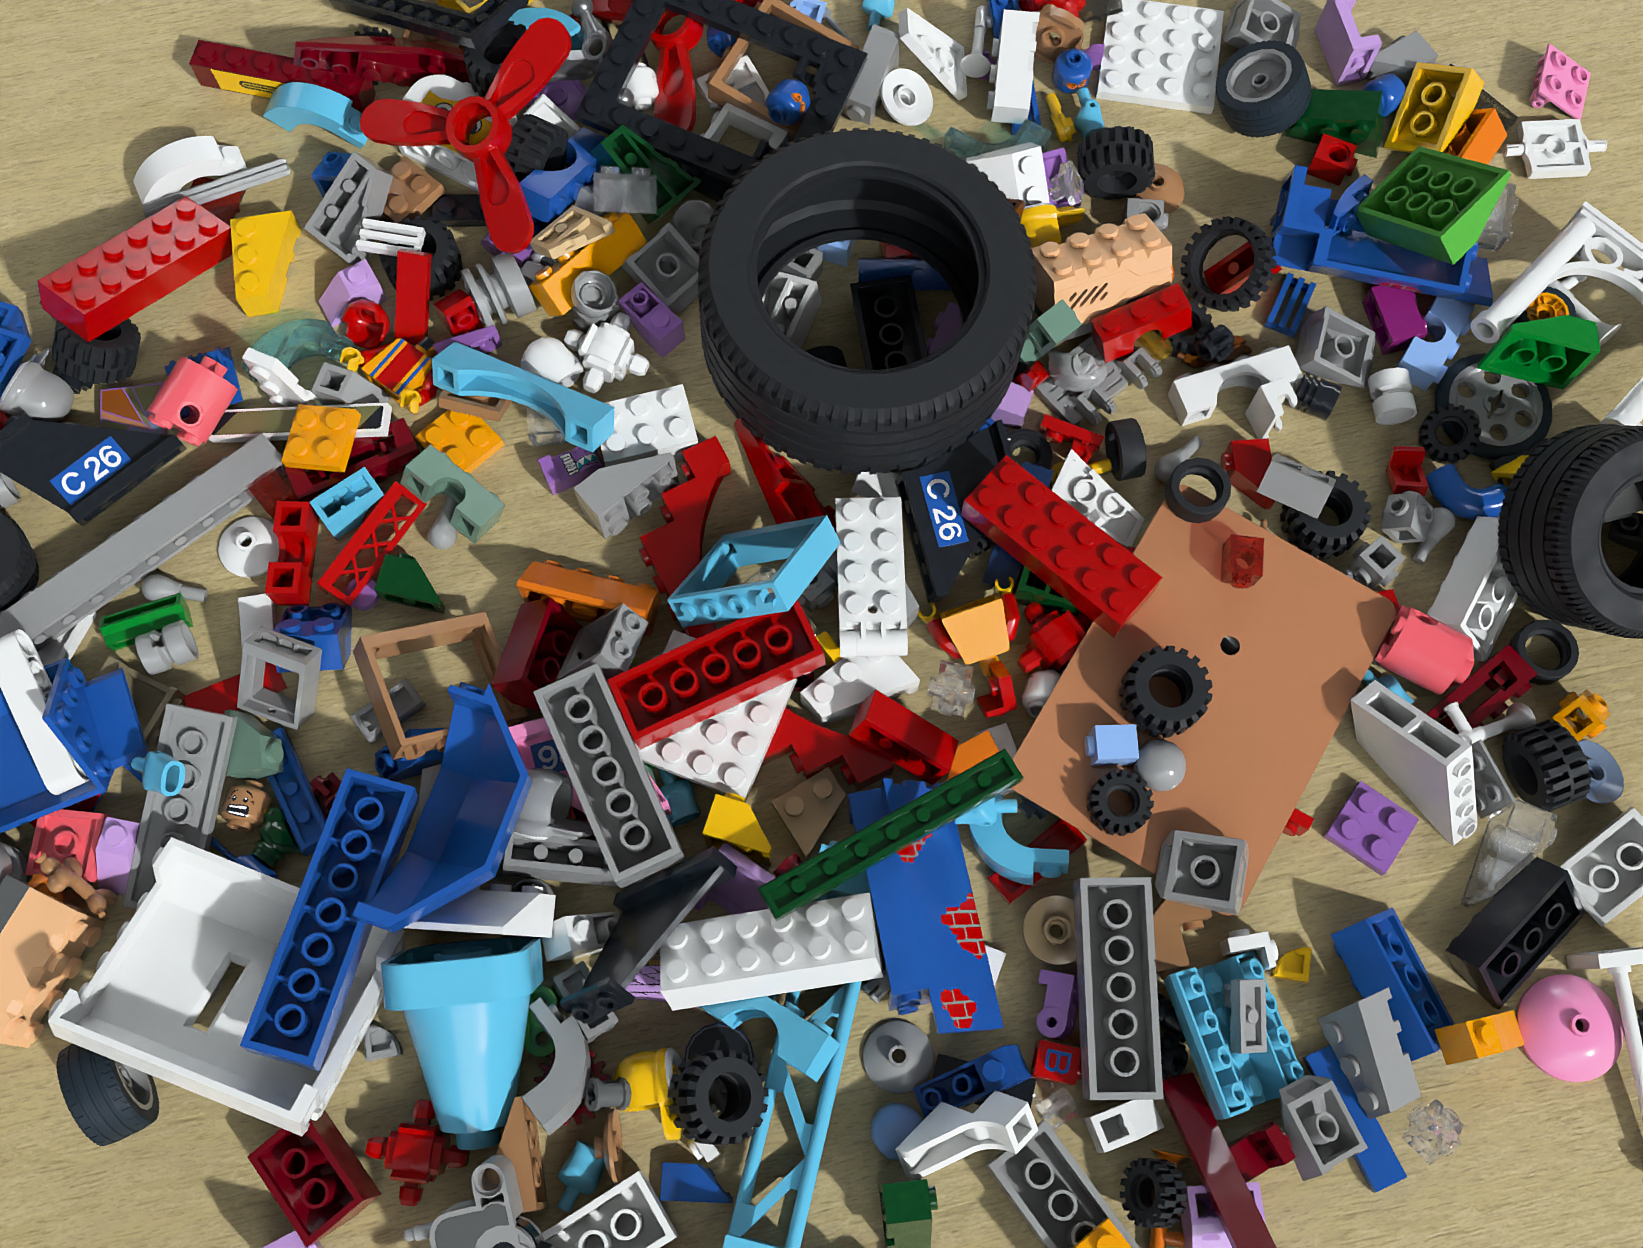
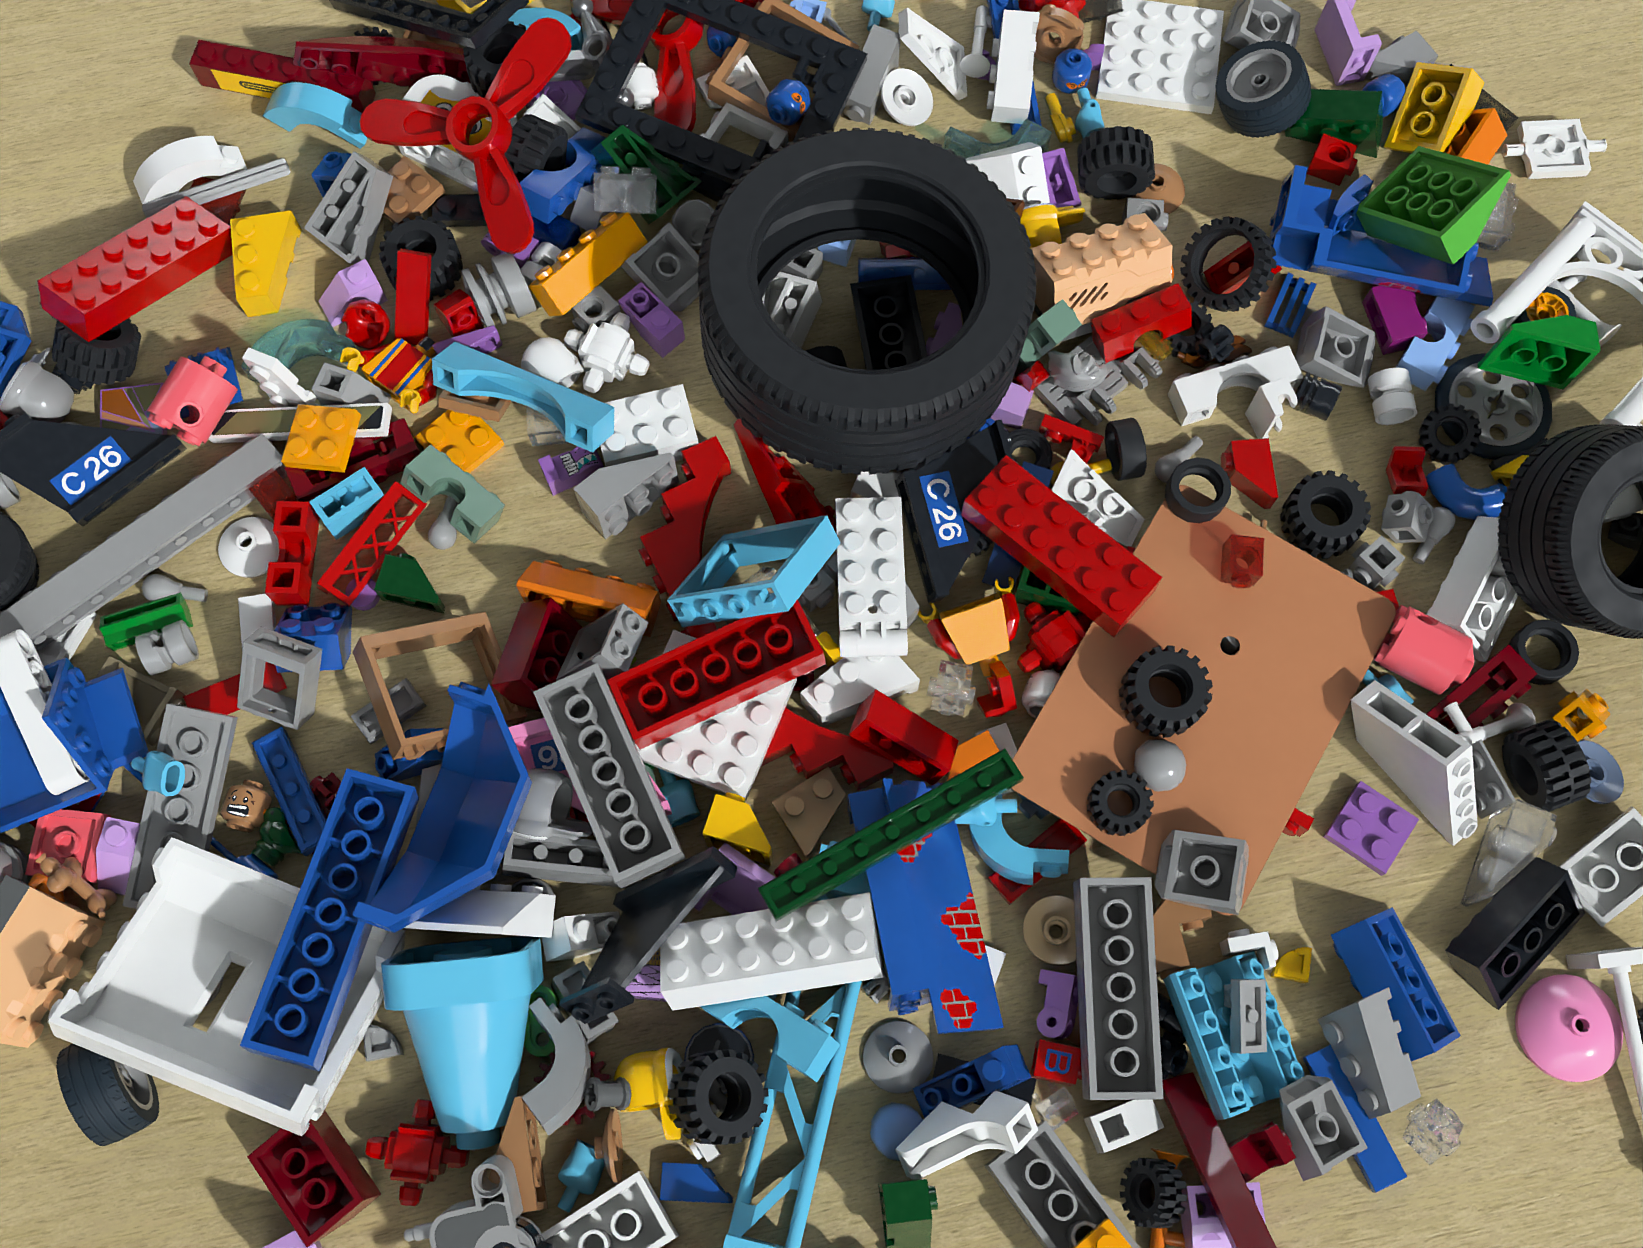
sand green slope [225,709,284,780] -> none
white tile [356,218,426,257] -> none
tan wing [530,205,615,260] -> none
light grey hair [570,270,618,318] -> none
clear tile [1048,160,1084,206] -> none
light blue brick [1084,724,1139,766] -> none
light grey hinge [1257,453,1336,519] -> none
light orange slope [1434,1010,1525,1065] -> none
bright pink hinge [1530,44,1591,120] -> none

